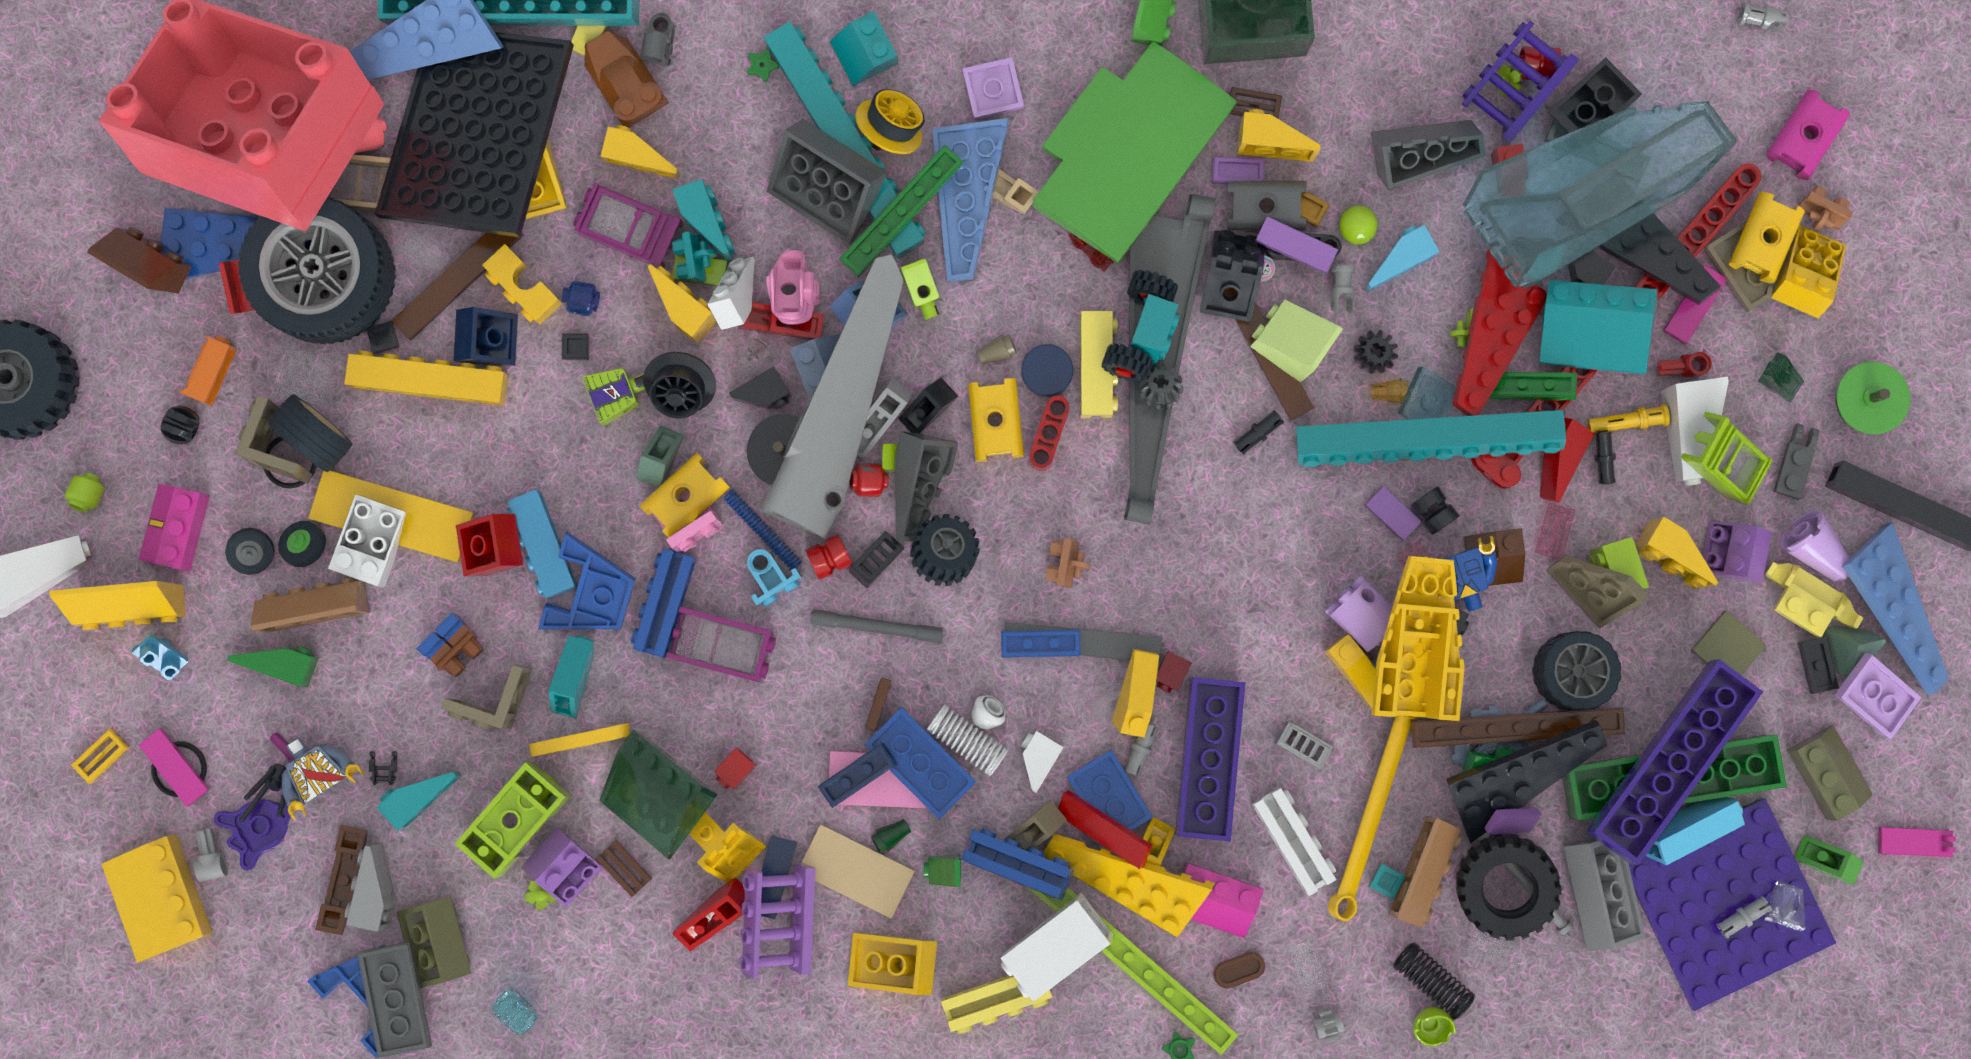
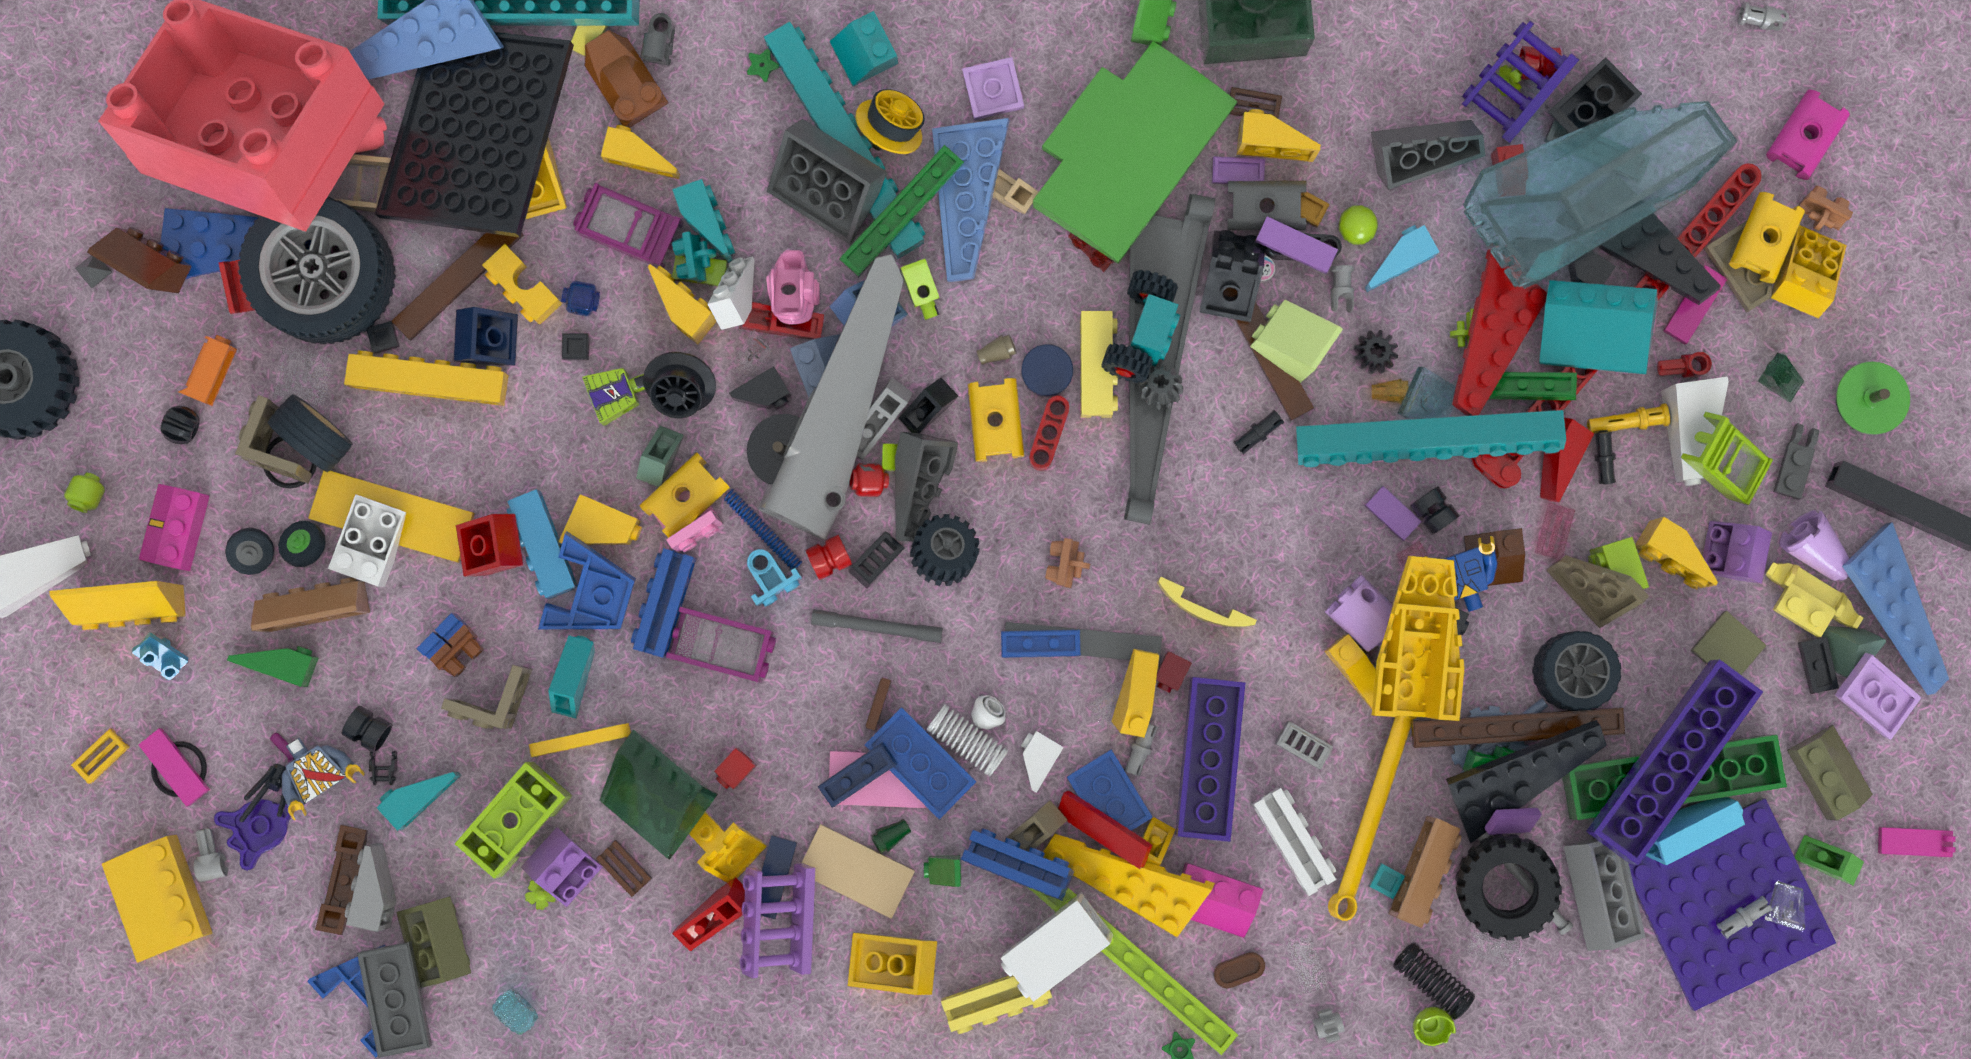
none -> dark grey slope [75,255,112,288]
none -> black wheel [341,706,393,753]
none -> yellow slope [559,494,642,545]
none -> light yellow slope [1157,577,1257,627]

